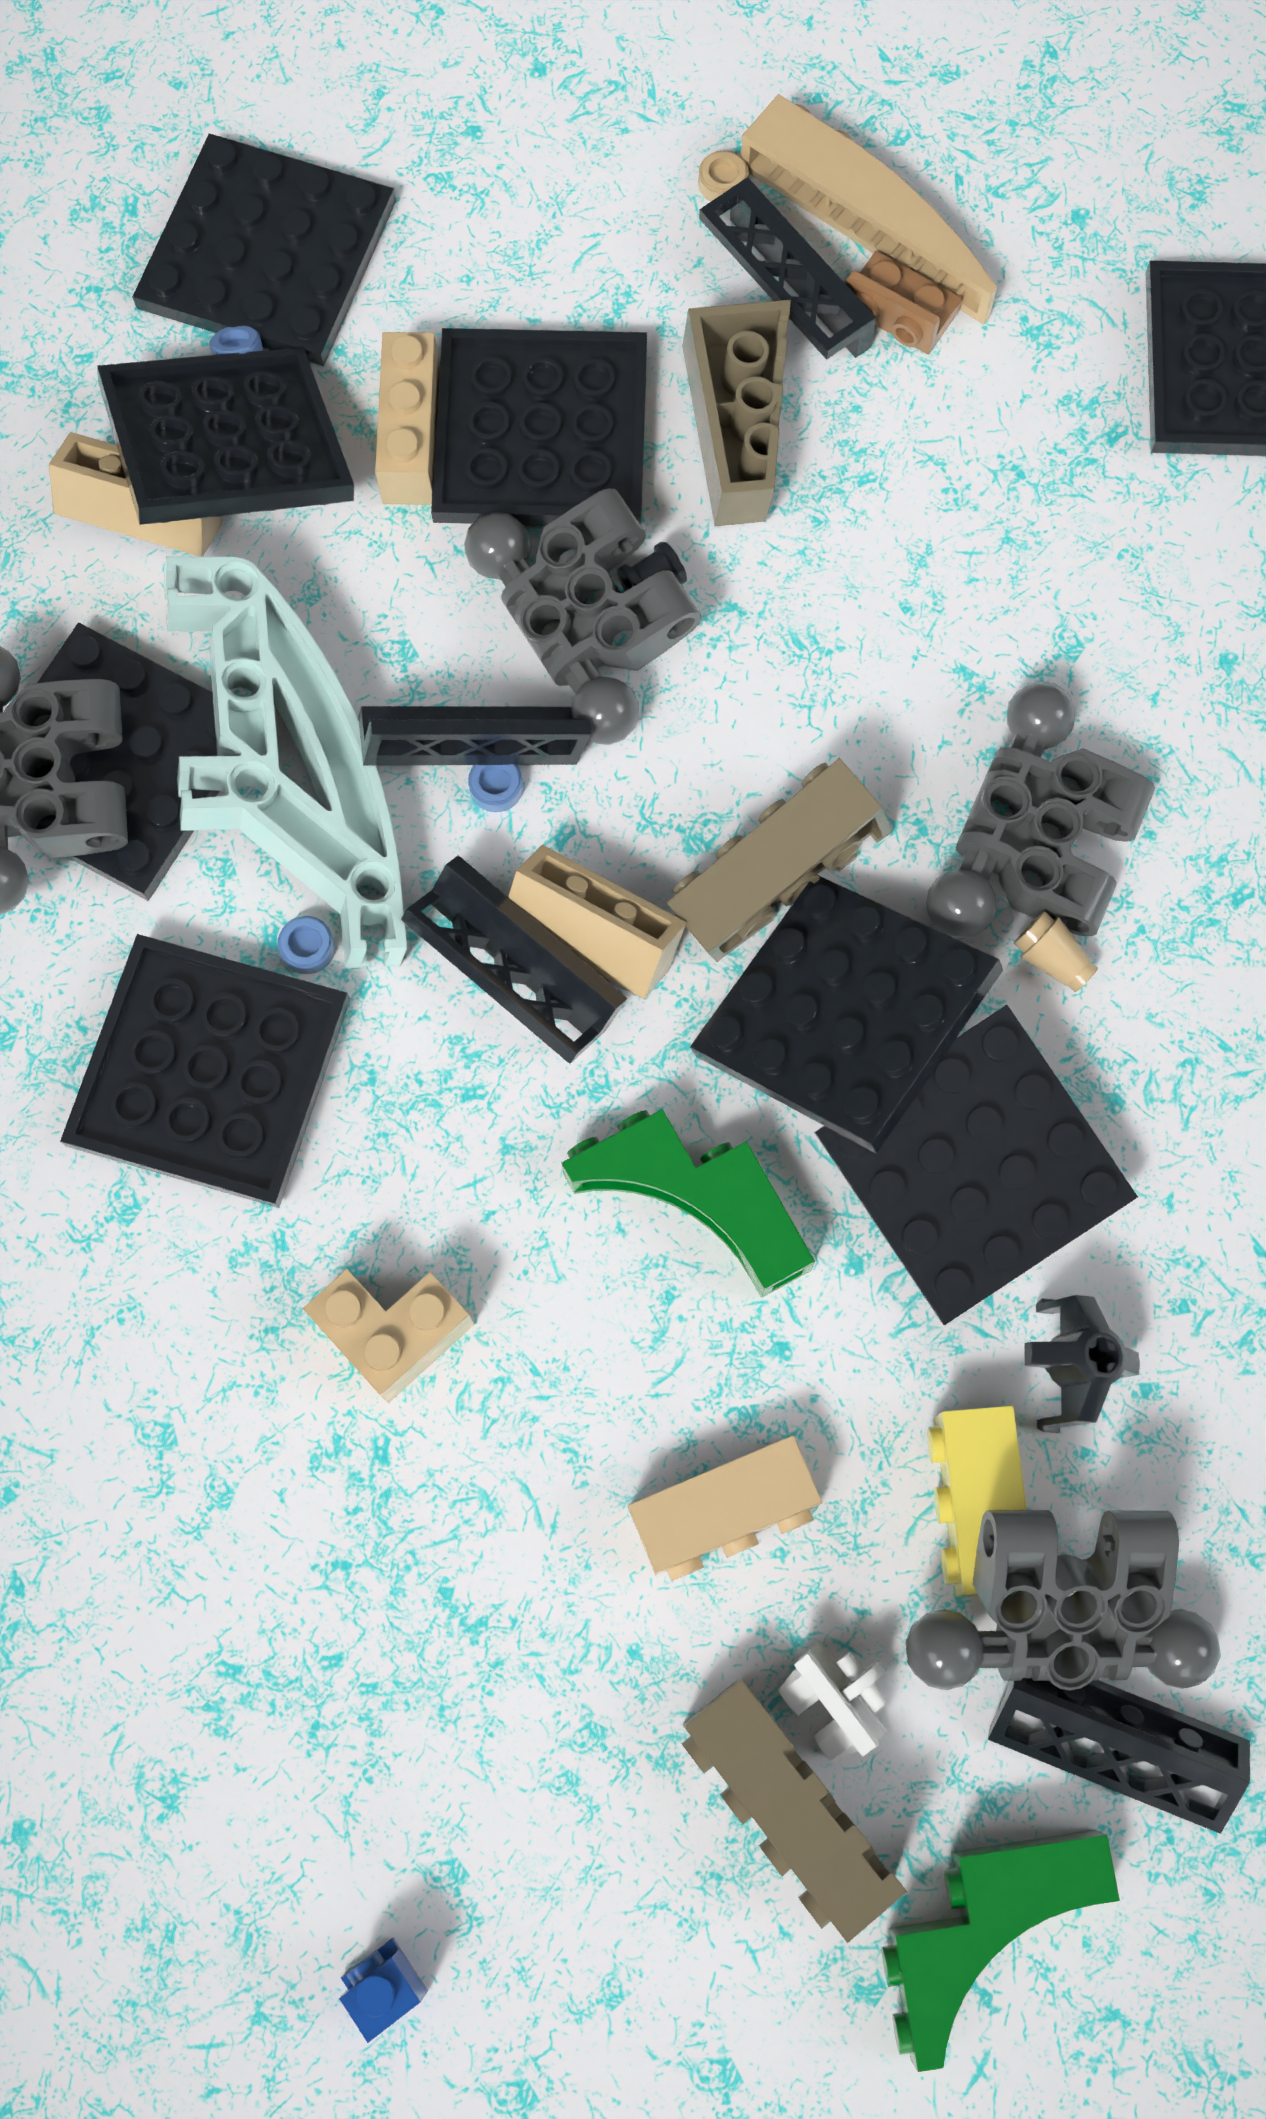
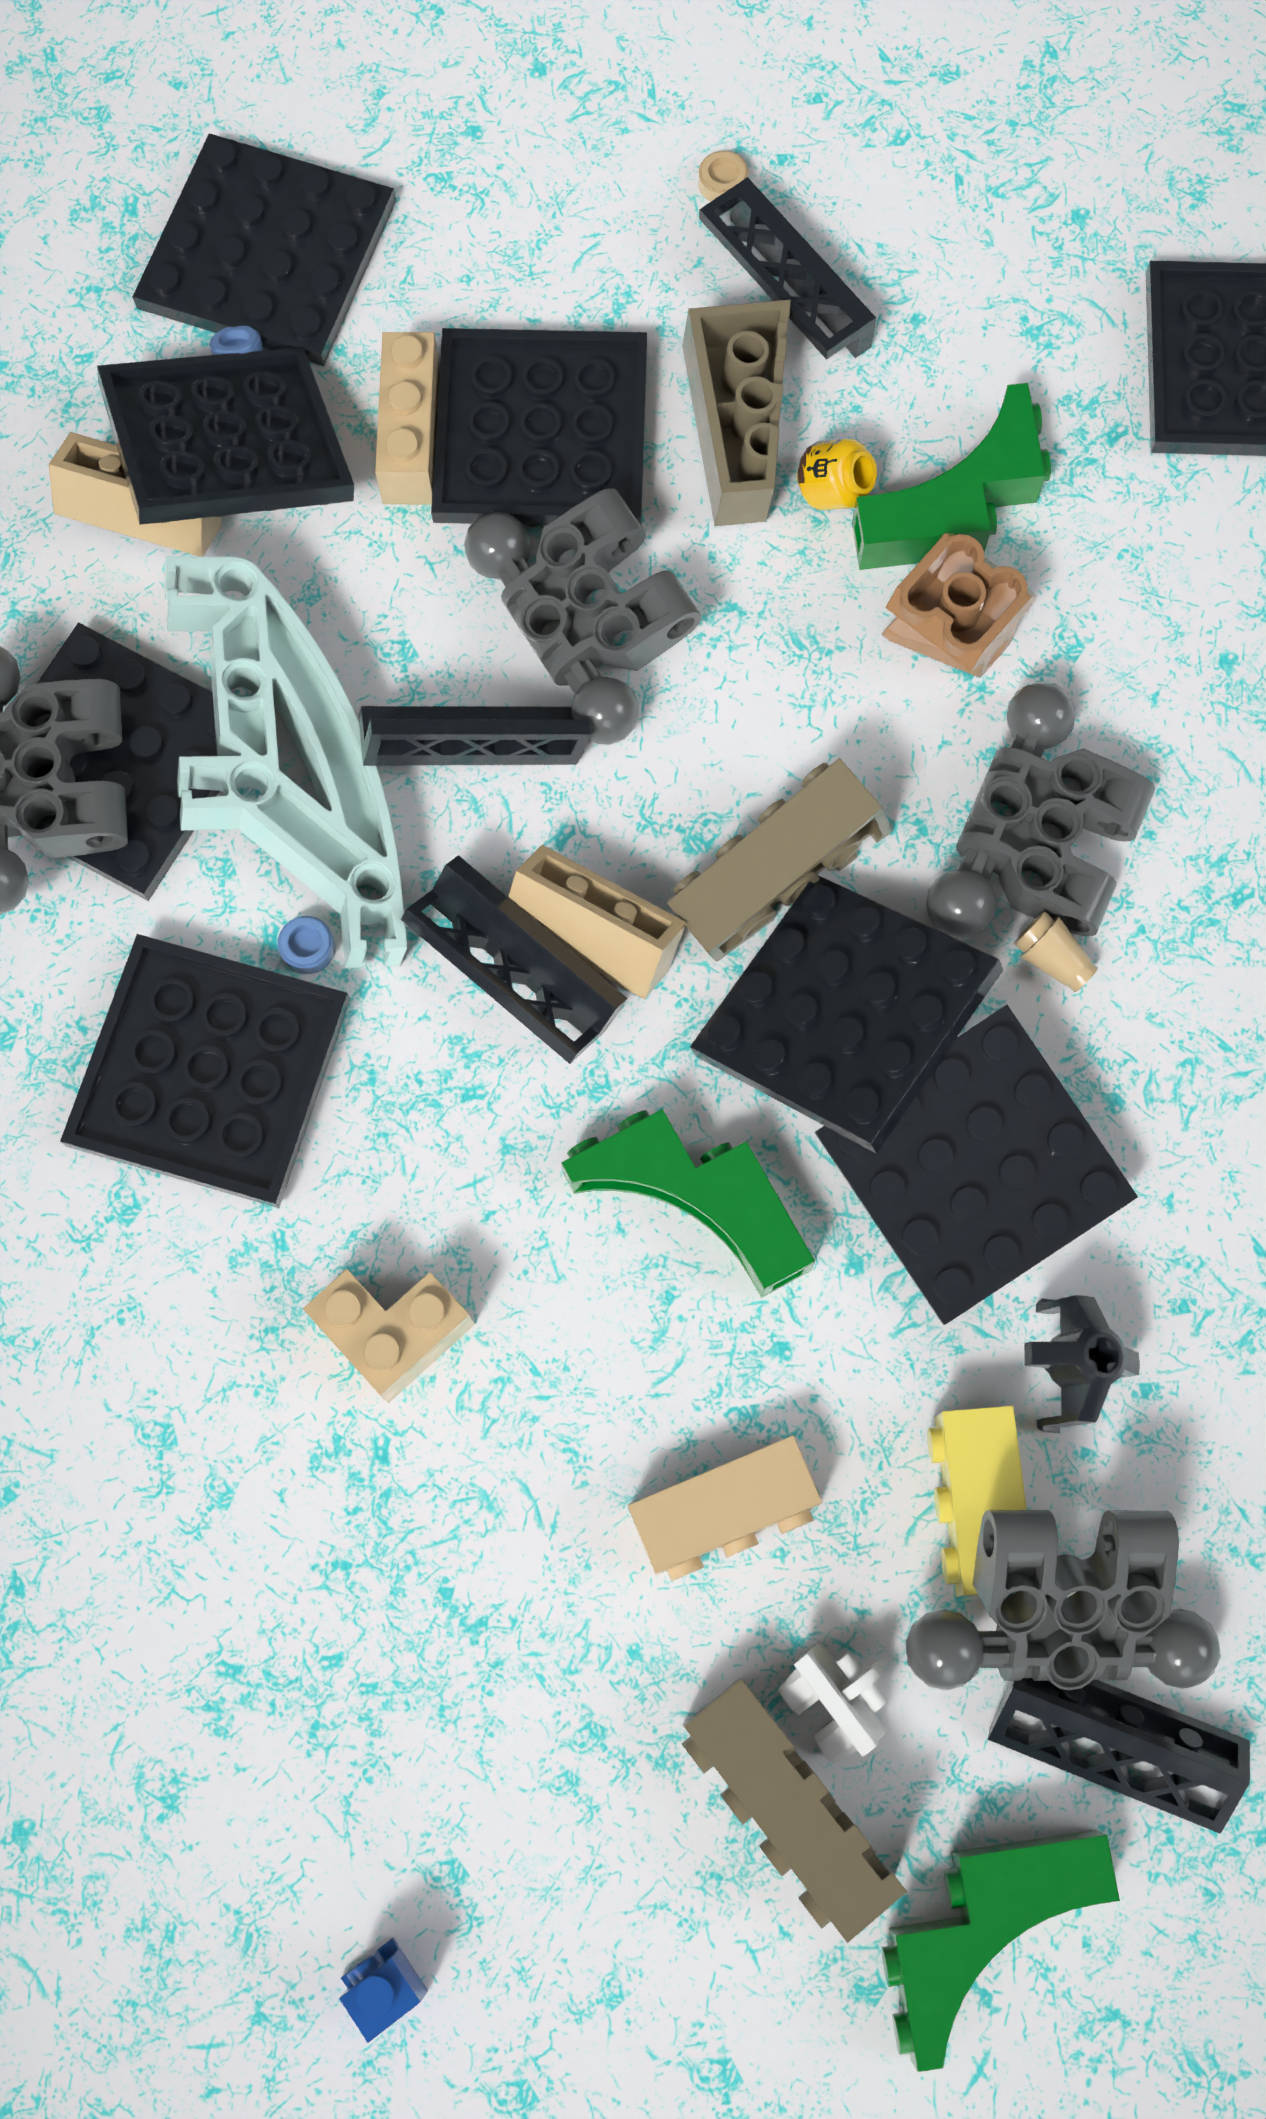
medium blue tile [468,764,523,812] -> none
black bush [617,542,687,591] -> none
tan slope [741,94,997,324] -> none
medium nougat bracket [846,251,963,355] -> none
none -> yellow head [797,439,877,510]
none -> green arch [852,383,1051,570]
none -> medium nougat piece [881,533,1037,678]

